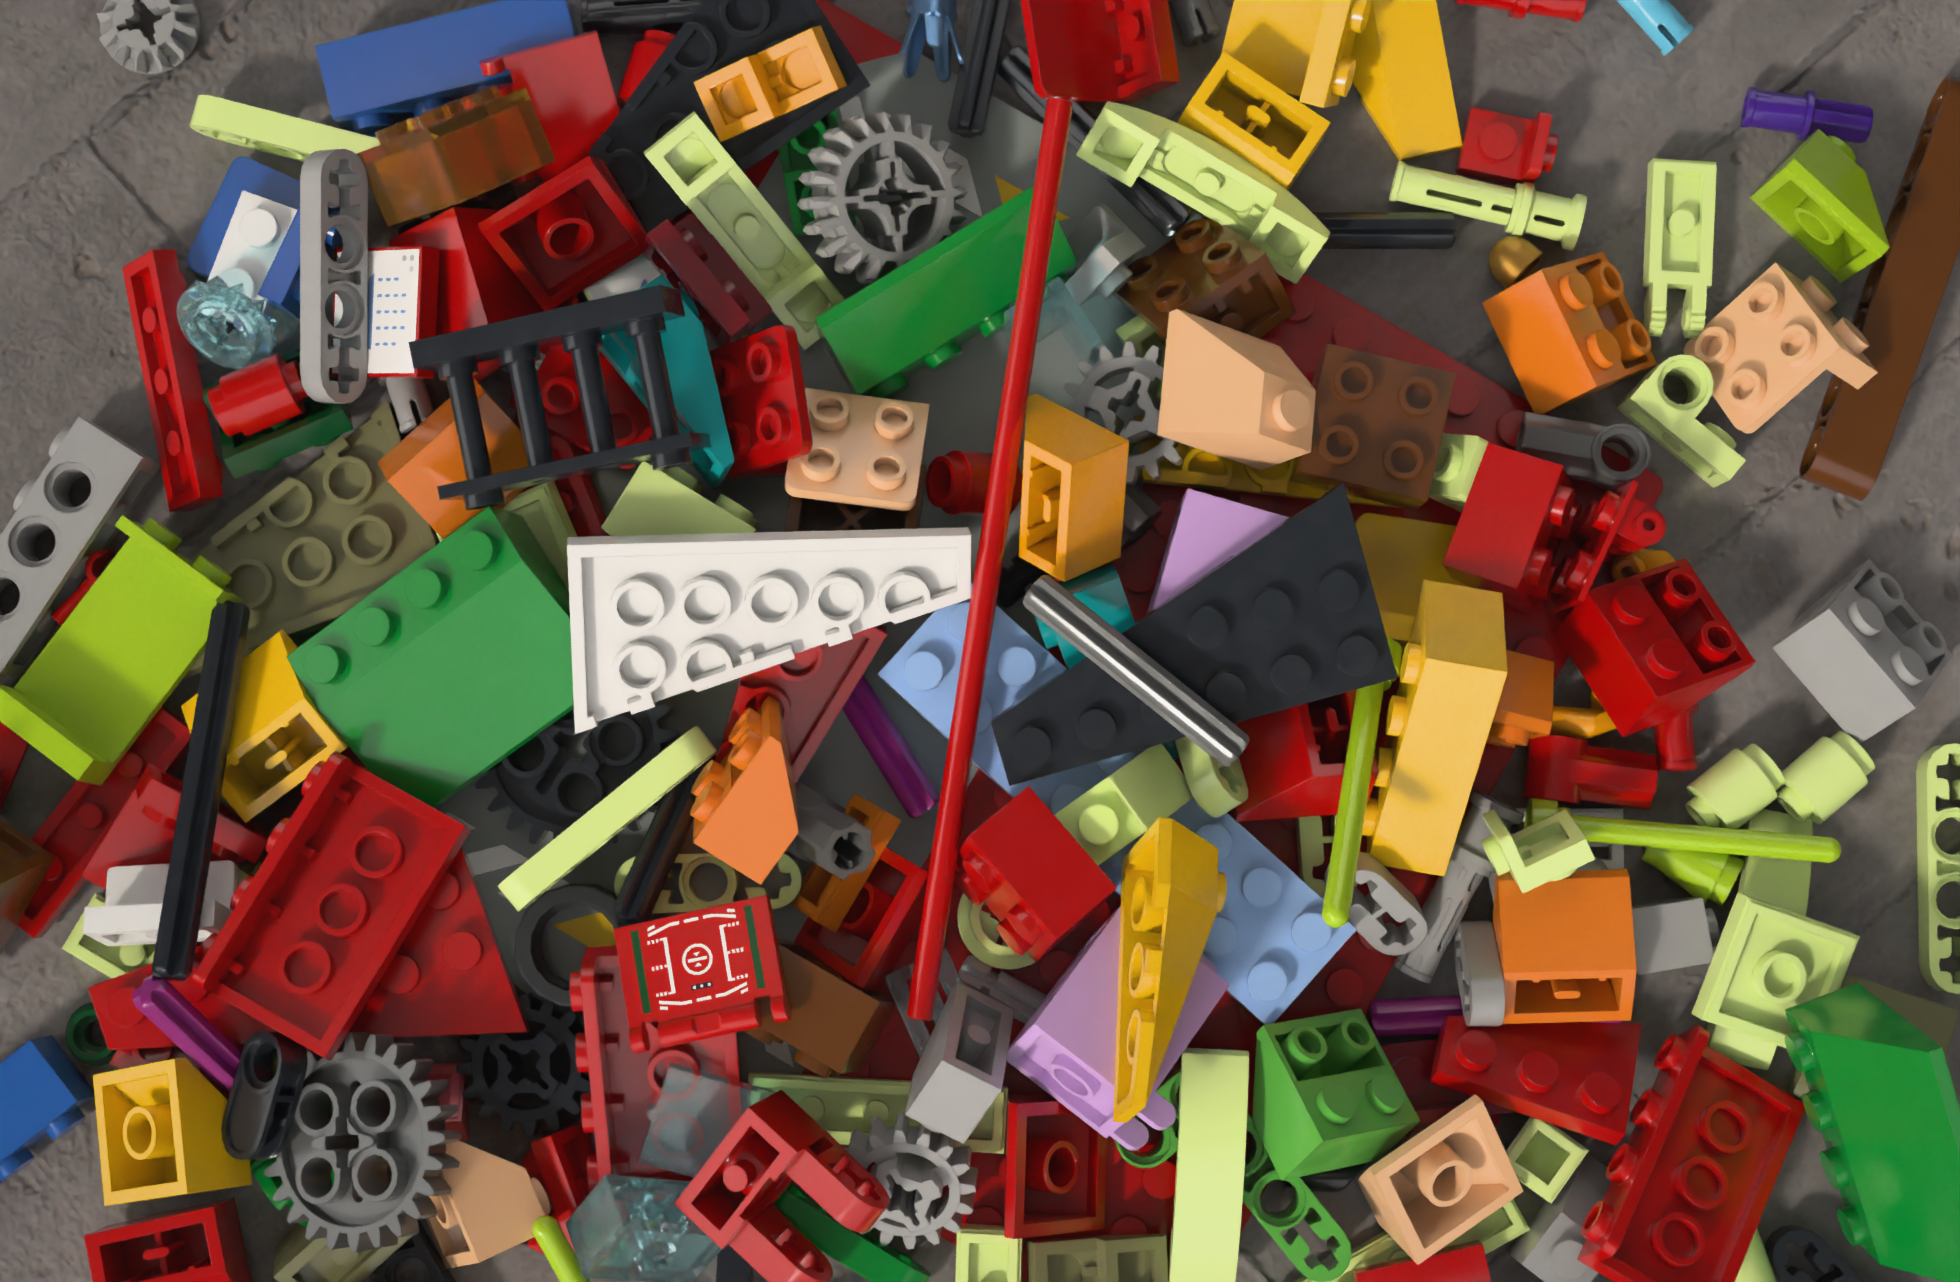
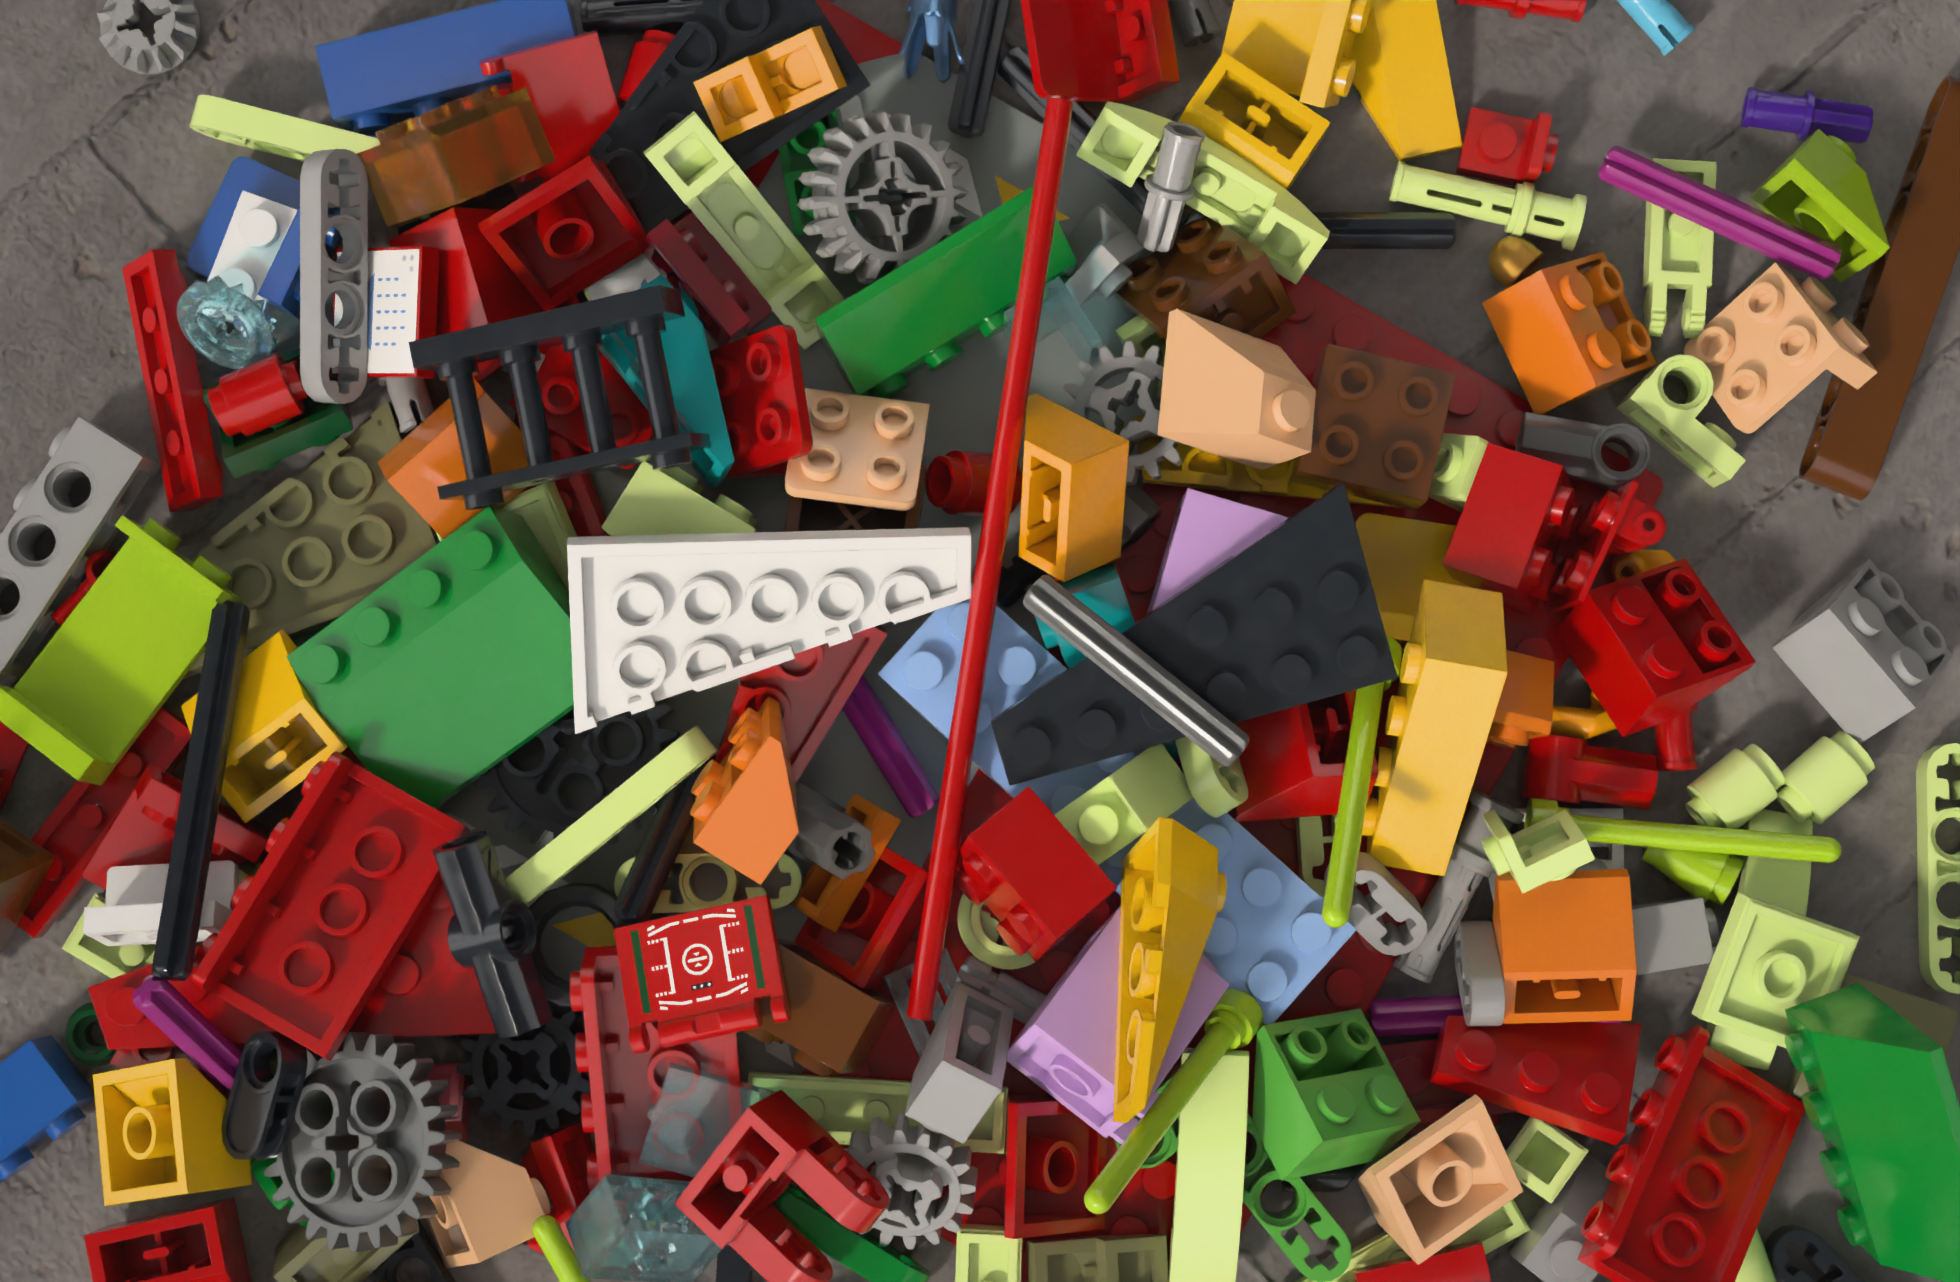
none -> black piece [432,830,553,1038]
none -> lime piece [1084,989,1264,1214]
none -> light grey axle [1137,122,1206,252]
none -> magenta axle [1598,146,1842,280]

